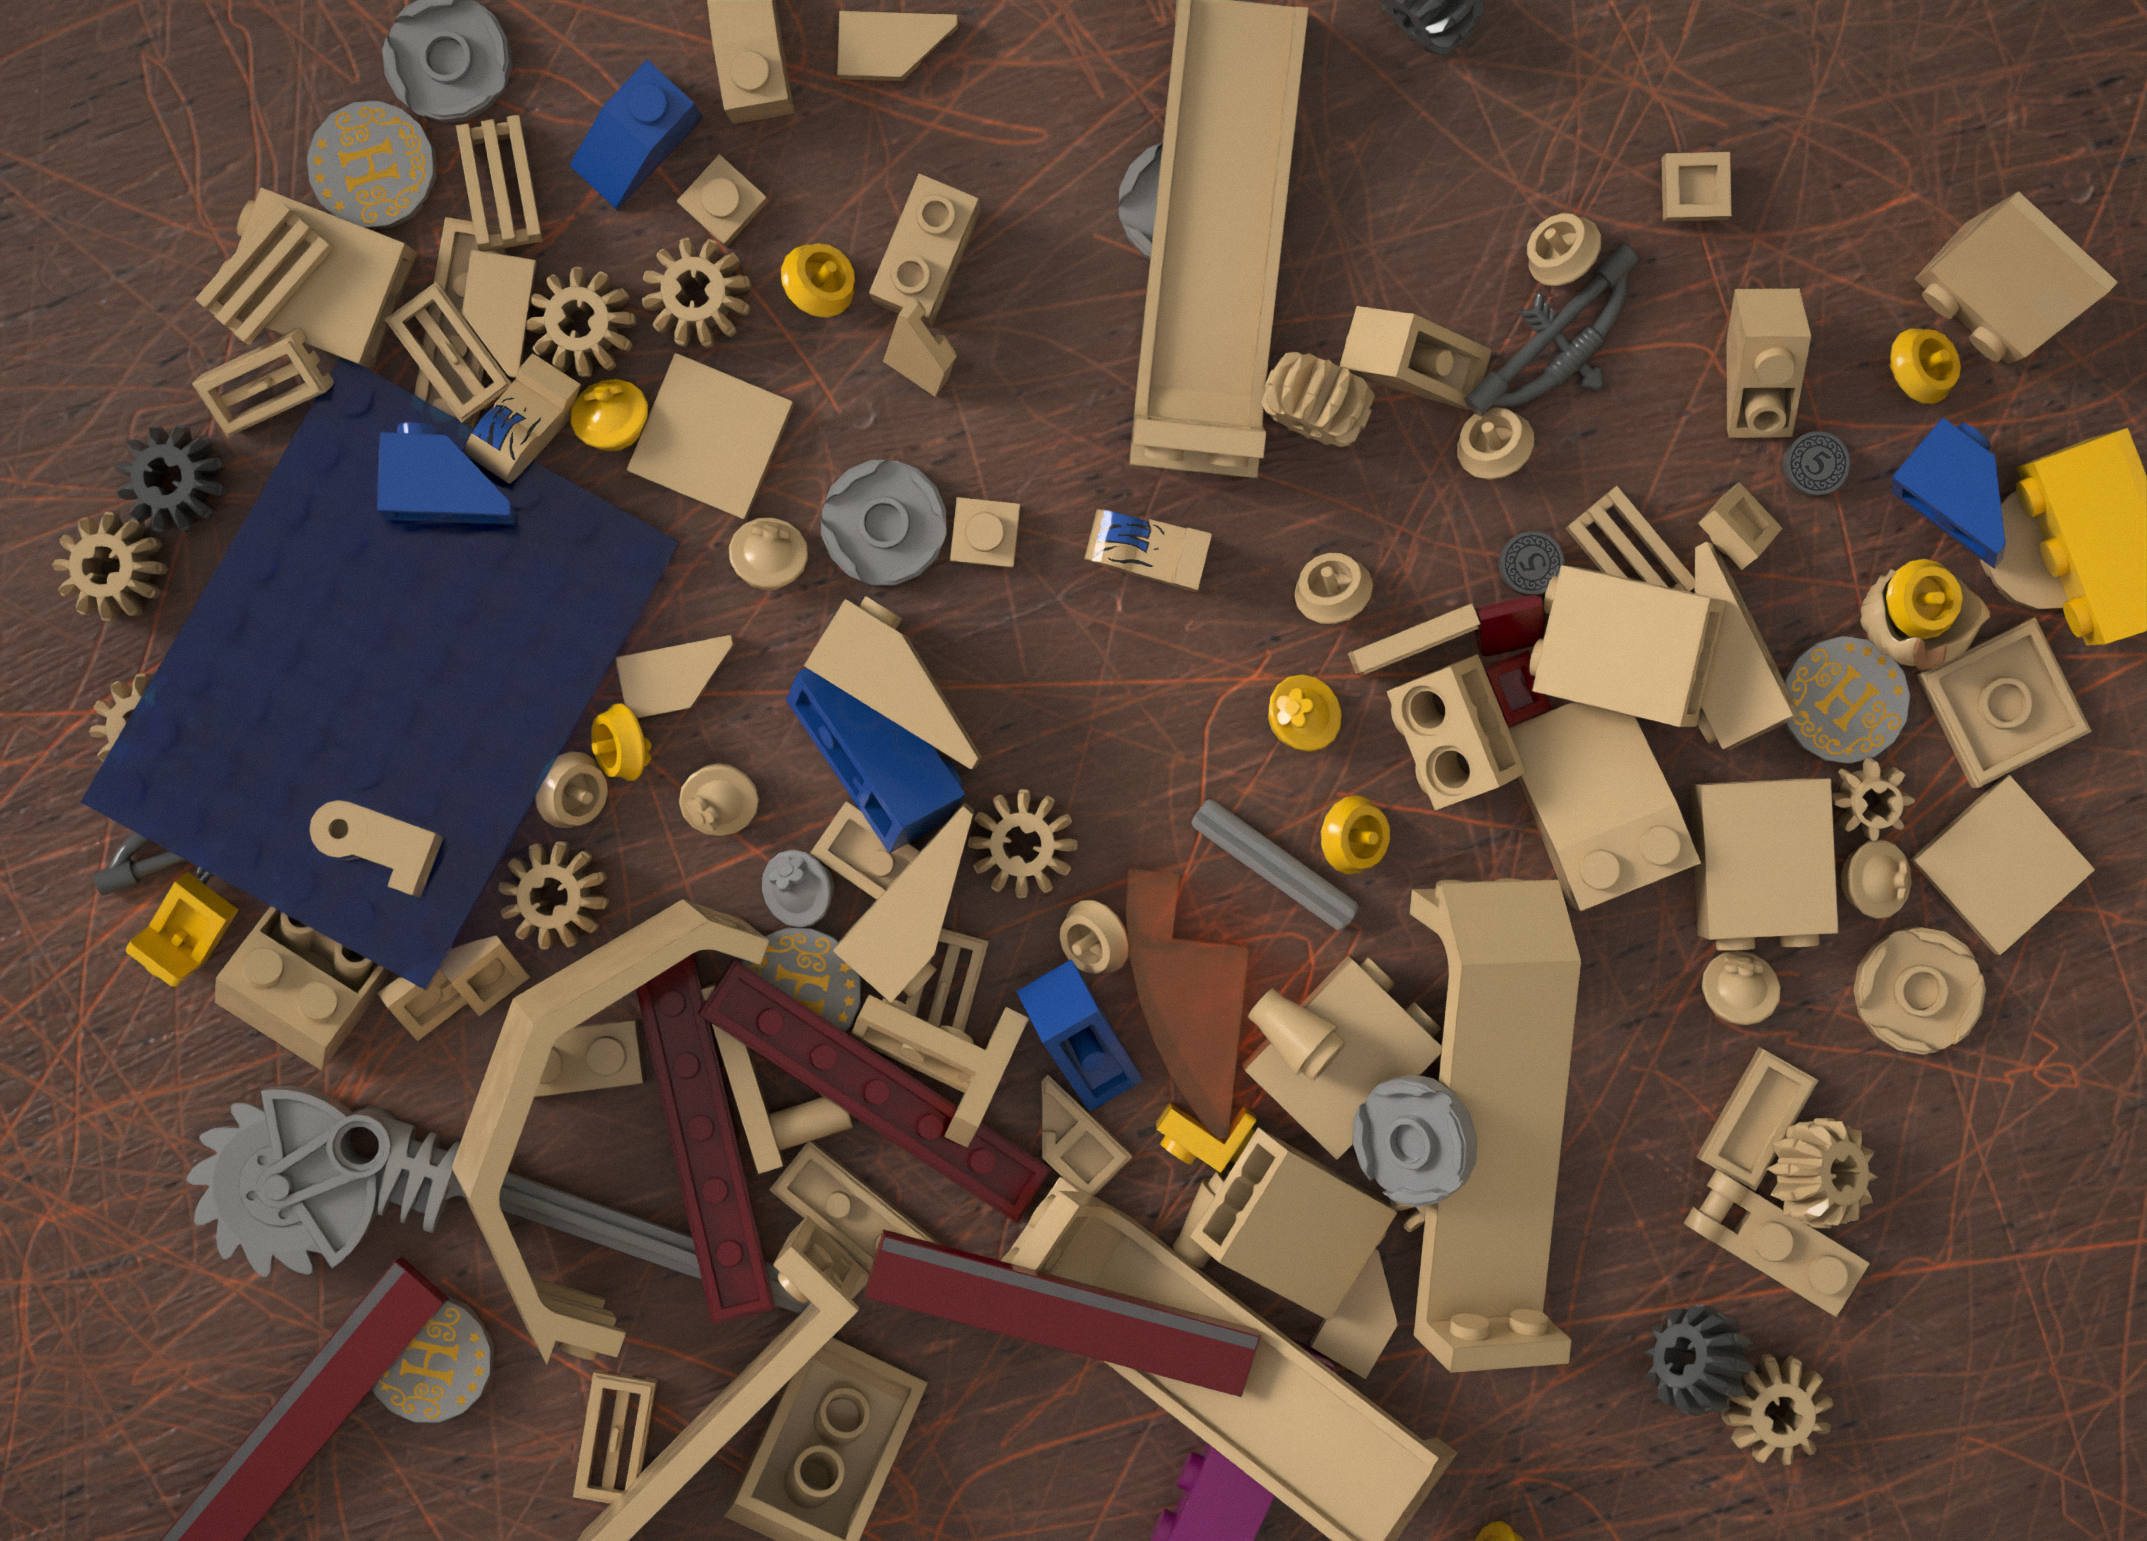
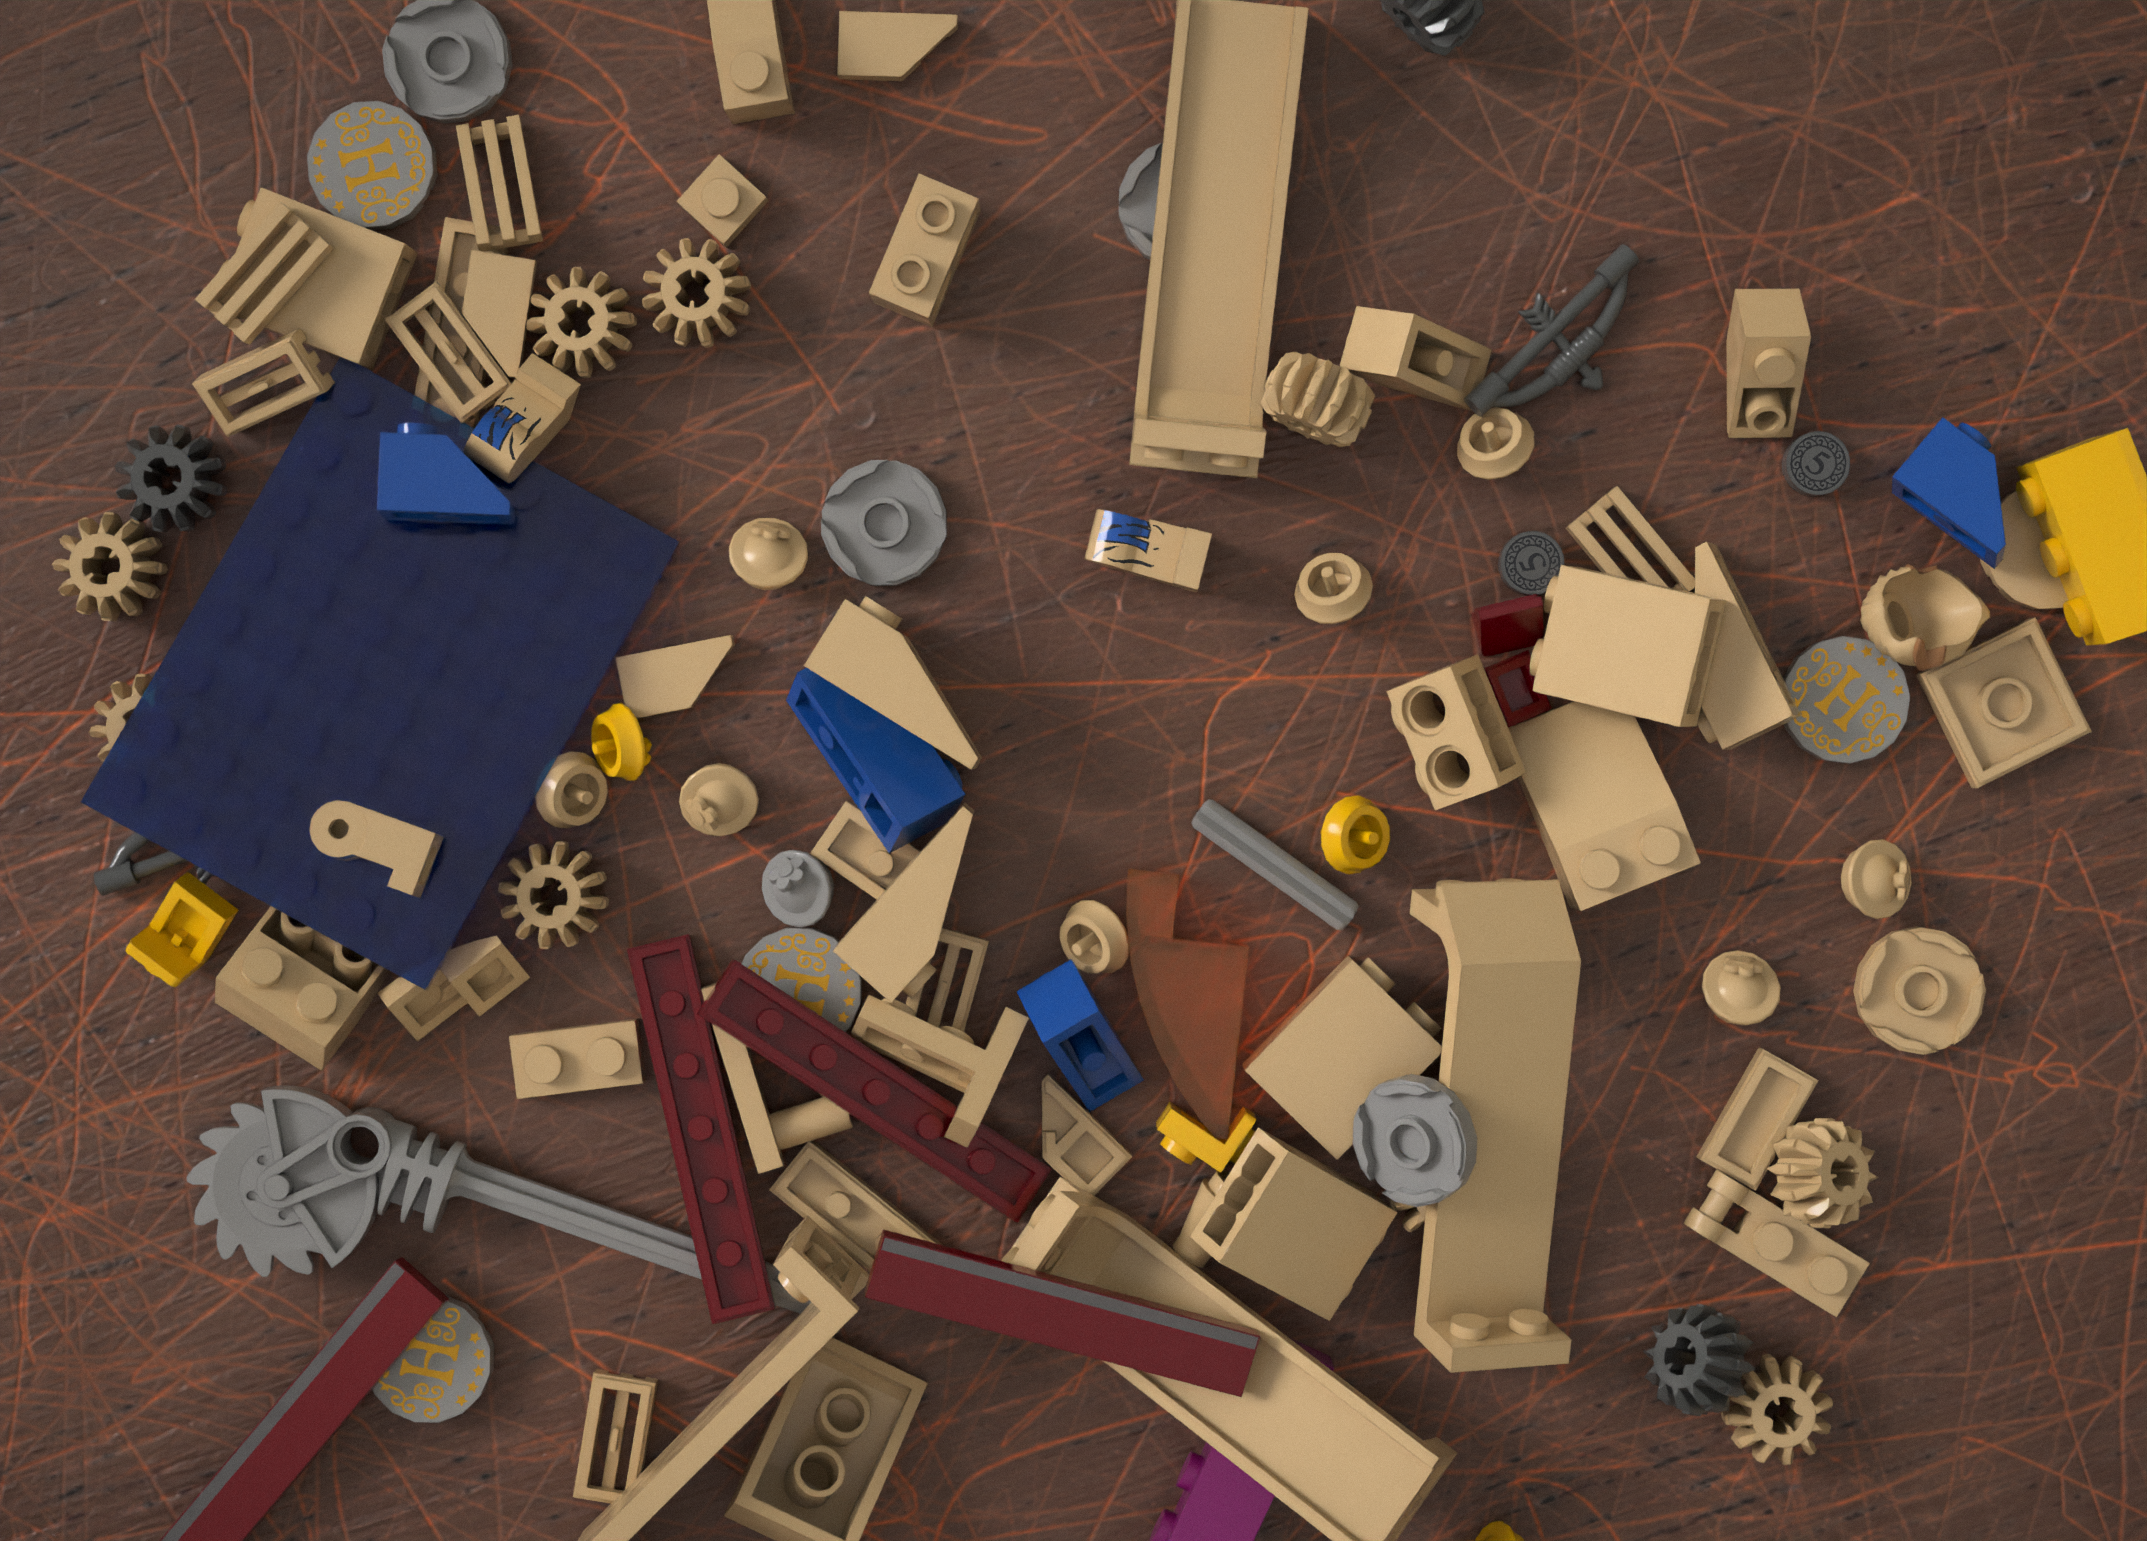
tan panel [452,899,769,1365] -> none
blue slope [570,59,704,211] -> none
yellow hat [570,379,648,451] -> none
tan tile [626,353,795,520] -> none
yellow hat [781,243,855,318] -> none
tan tile [883,297,957,397] -> none
tan plate [950,497,1021,569] -> none
tan gear [968,789,1077,898] -> none
tan cone [1248,988,1346,1082] -> none
yellow hat [1268,674,1342,752] -> none
tan tile [1310,1247,1398,1379] -> none
tan tile [1348,603,1480,675] -> none
tan hat [1527,213,1601,286] -> none
tan plate [1661,152,1732,222] -> none
tan brick [1690,778,1838,950] -> none
tan plate [1698,482,1783,570] -> none
tan gear [1832,757,1915,841] -> none
yellow hat [1886,559,1963,640] -> none
yellow hat [1889,328,1961,404] -> none
tan tile [1910,775,2095,955] -> none
tan slope [1914,191,2118,364] -> none

